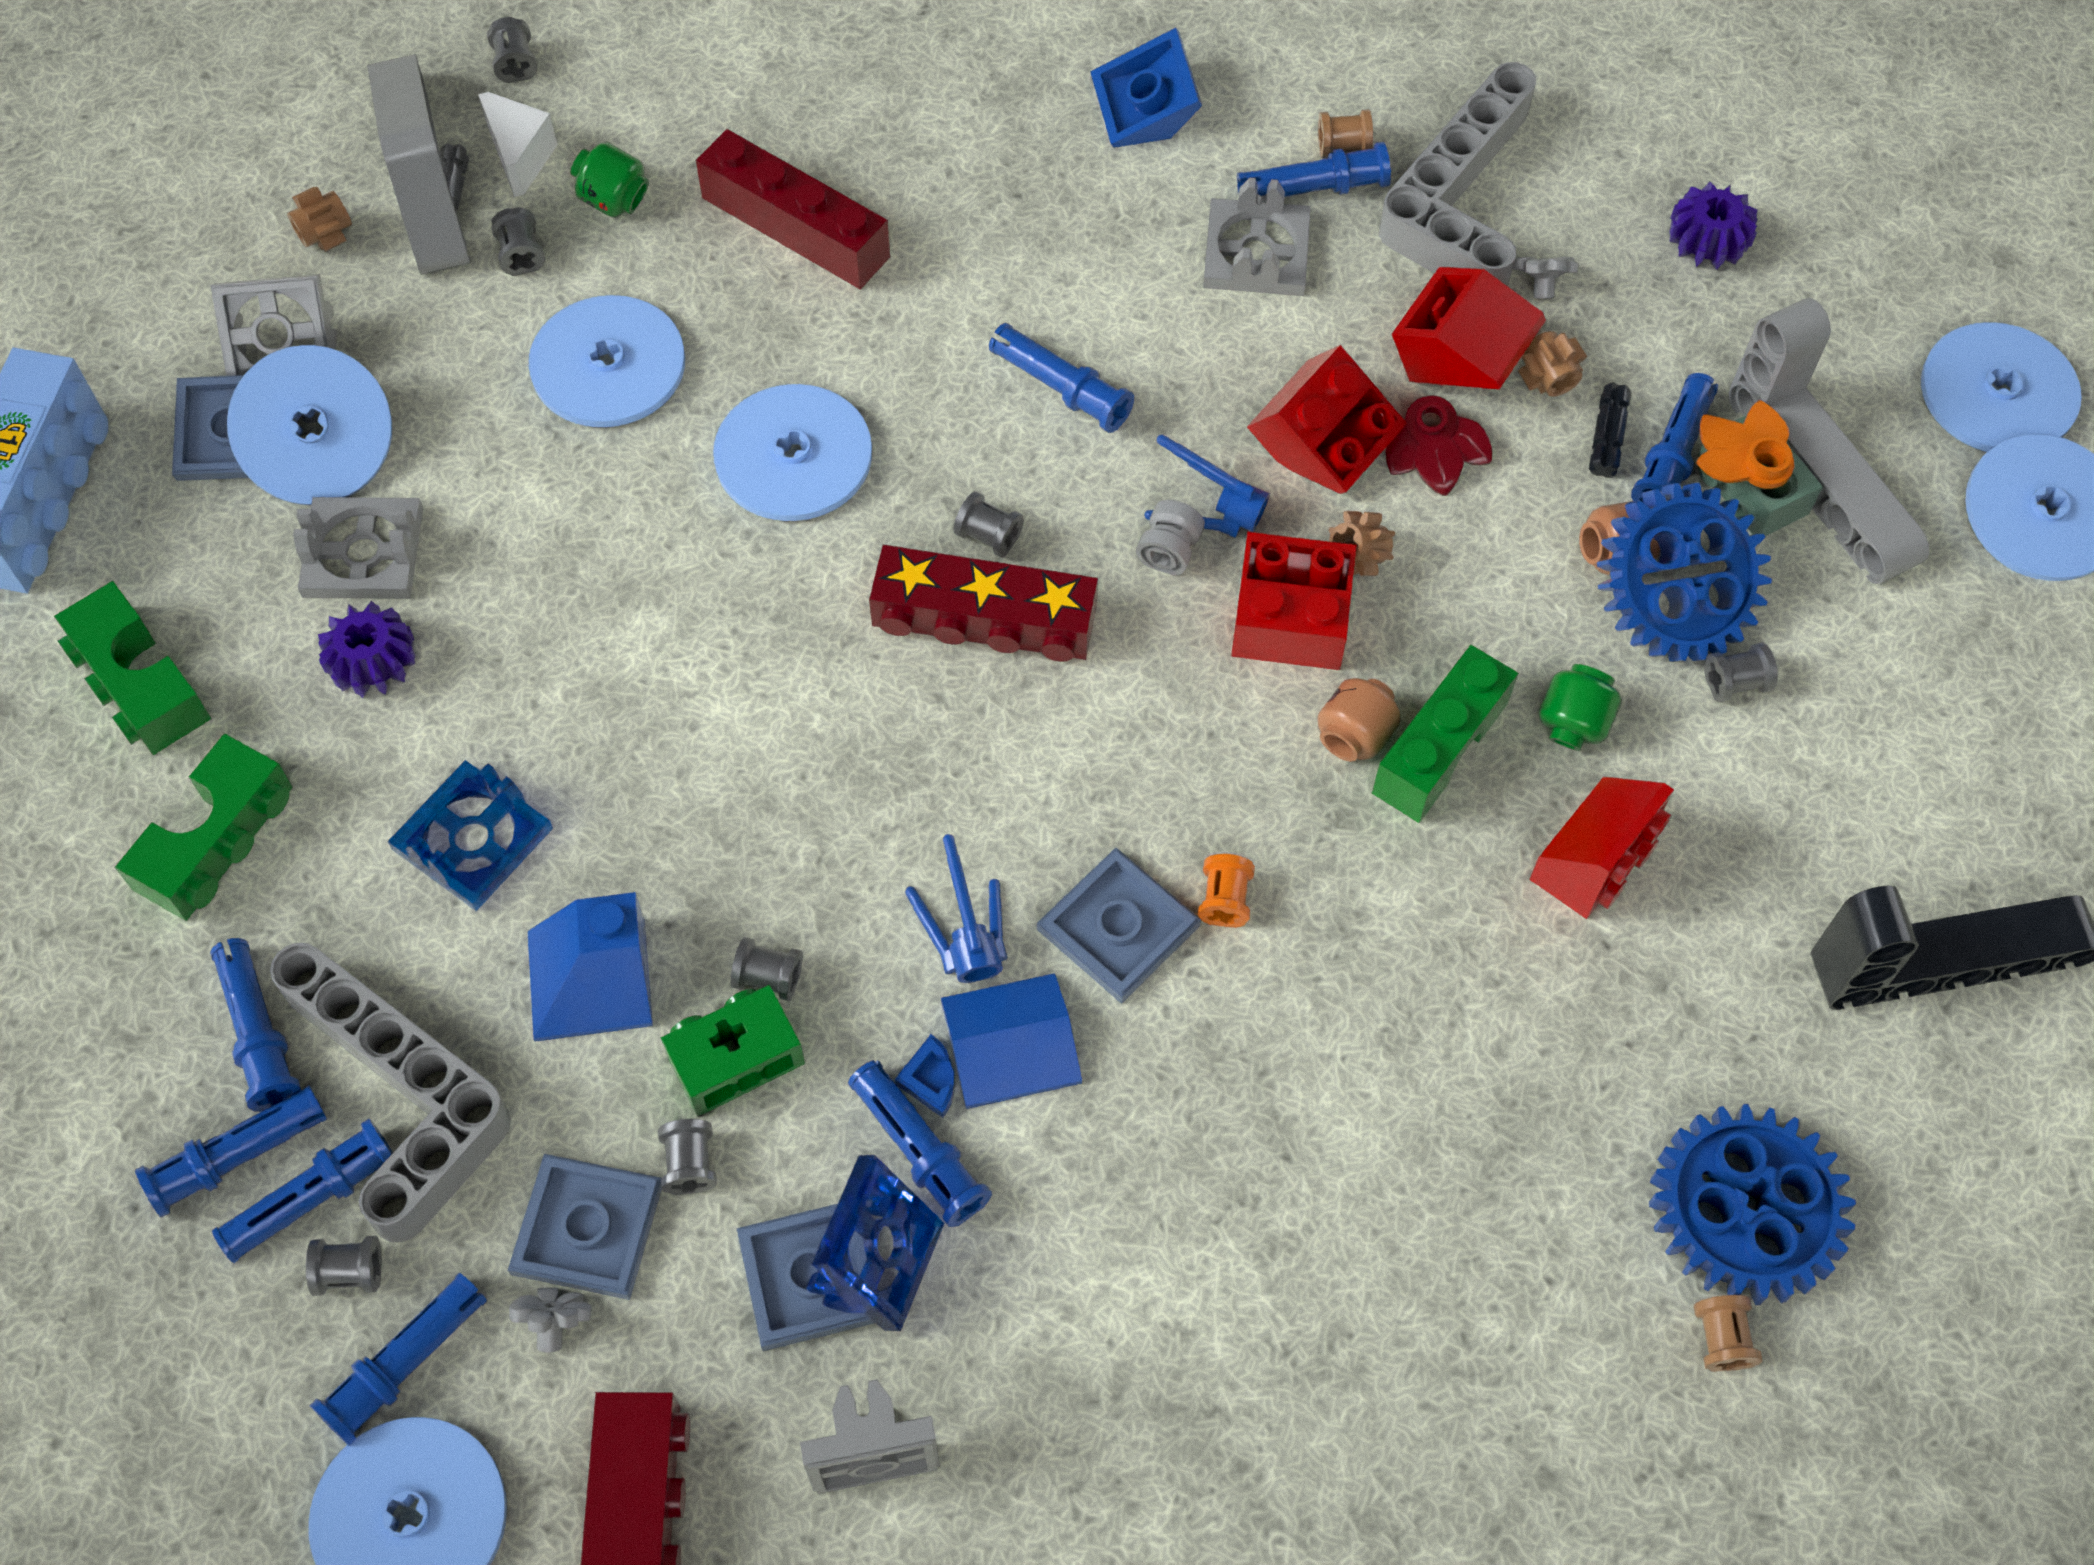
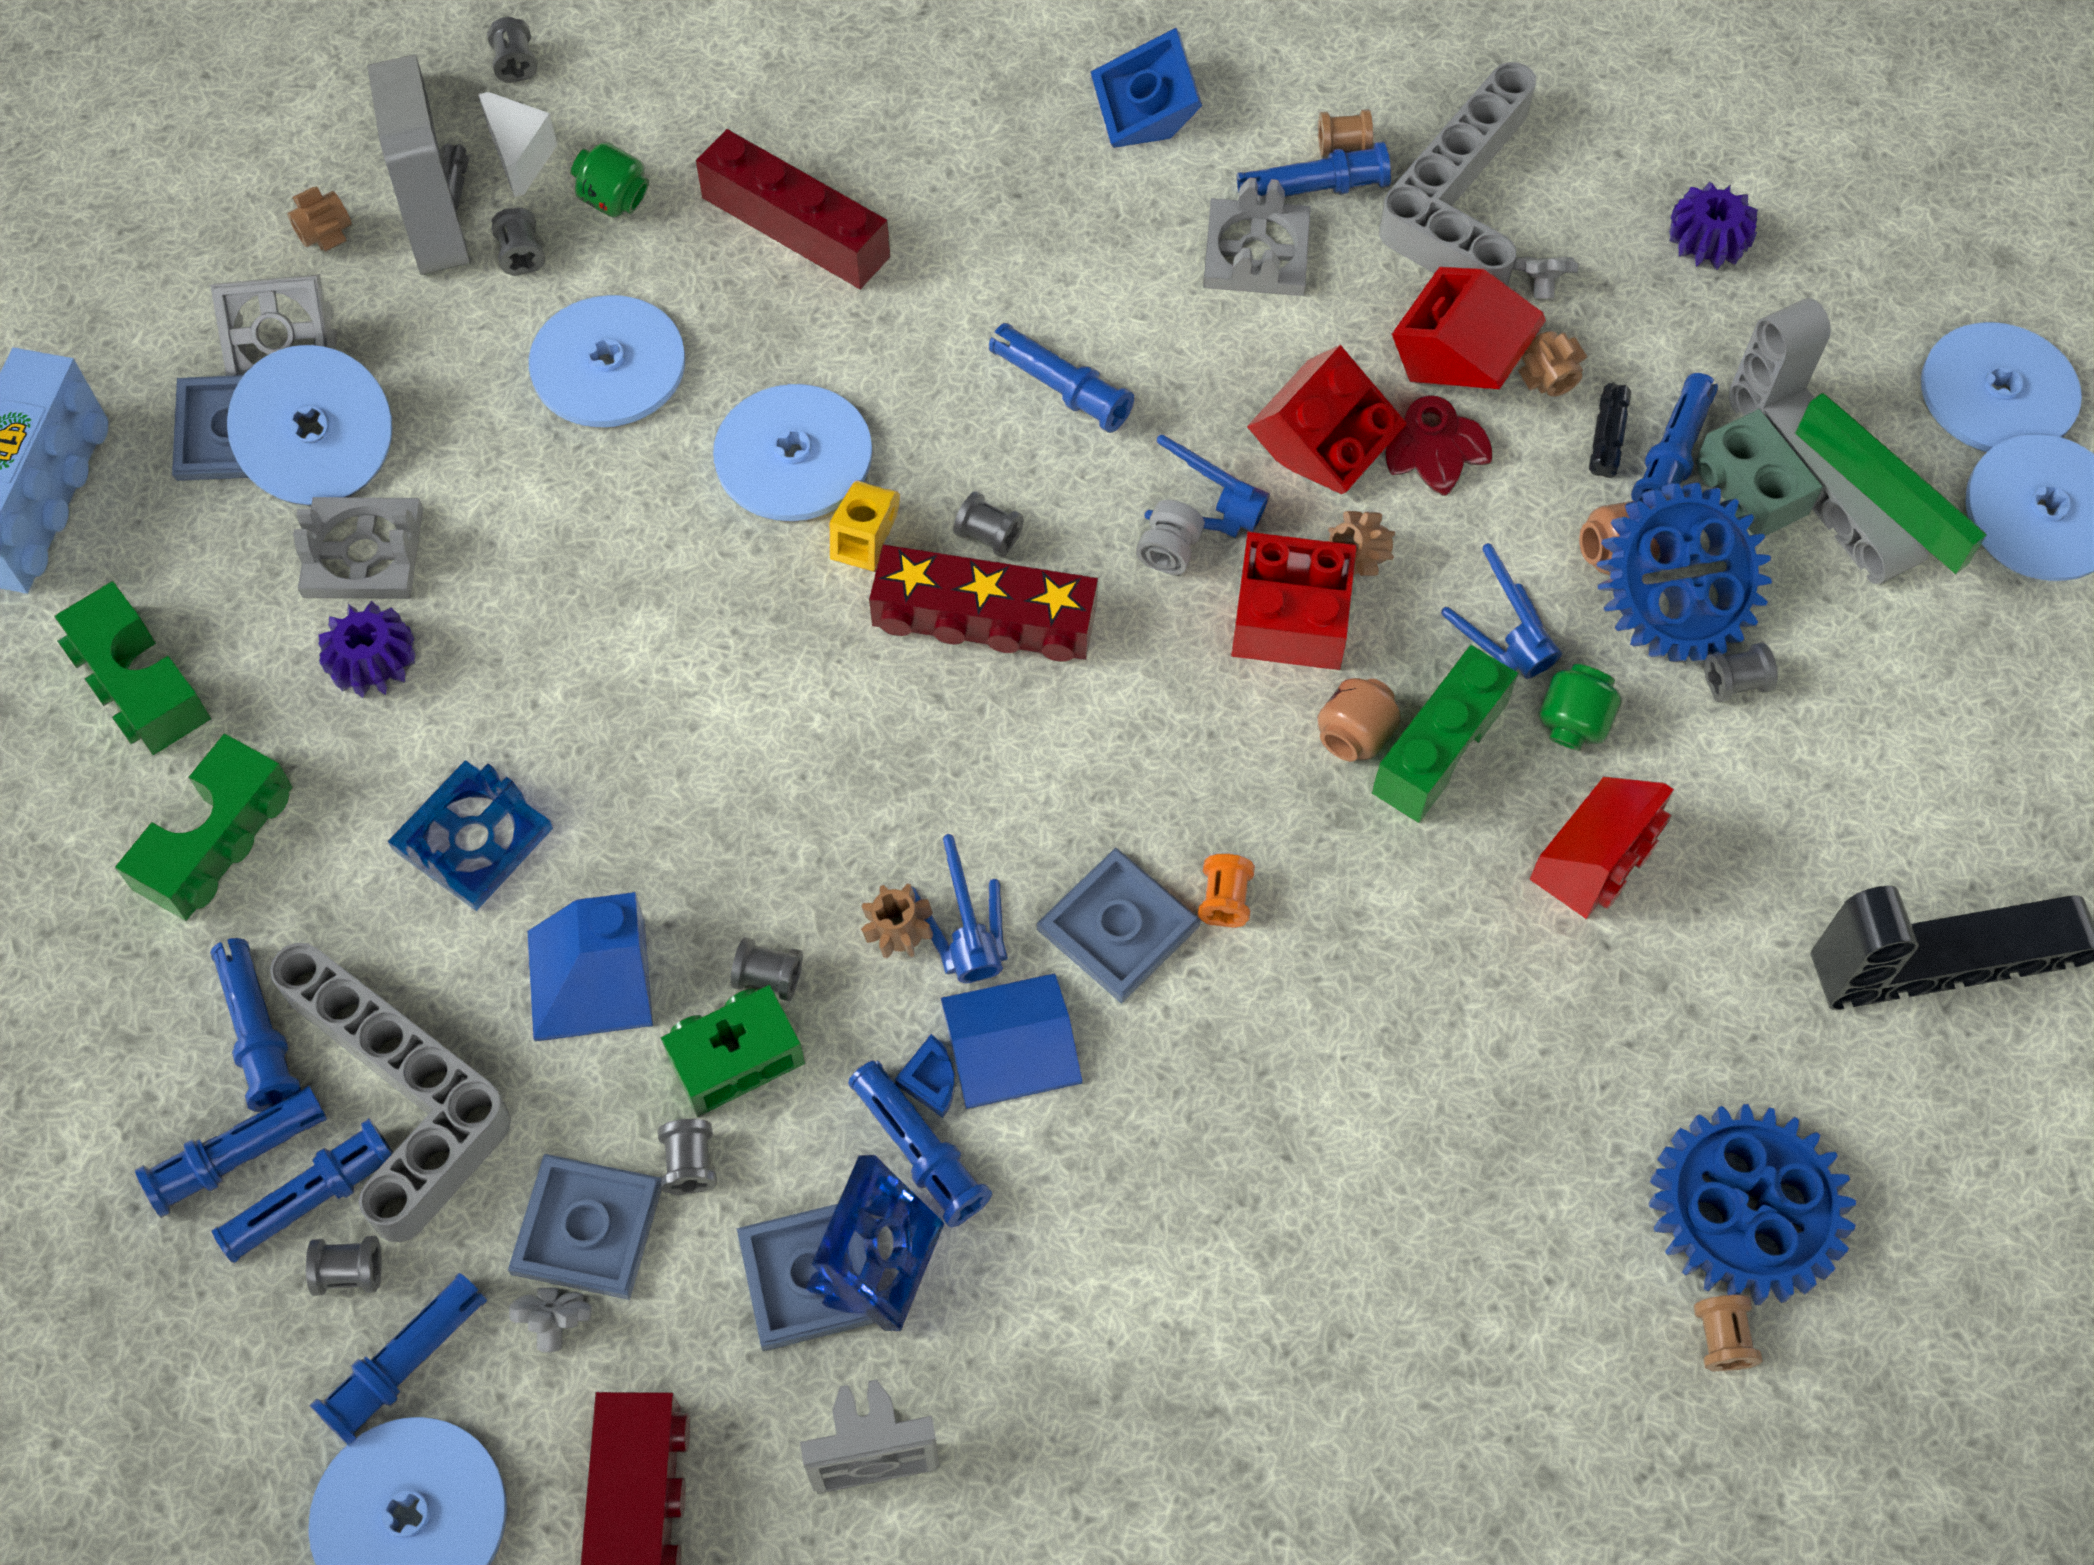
orange plate [1696,400,1794,489] -> none
none -> yellow leg [829,480,900,572]
none -> medium nougat gear [861,883,933,958]
none -> blue plant [1441,543,1562,679]
none -> green tile [1795,393,1987,575]

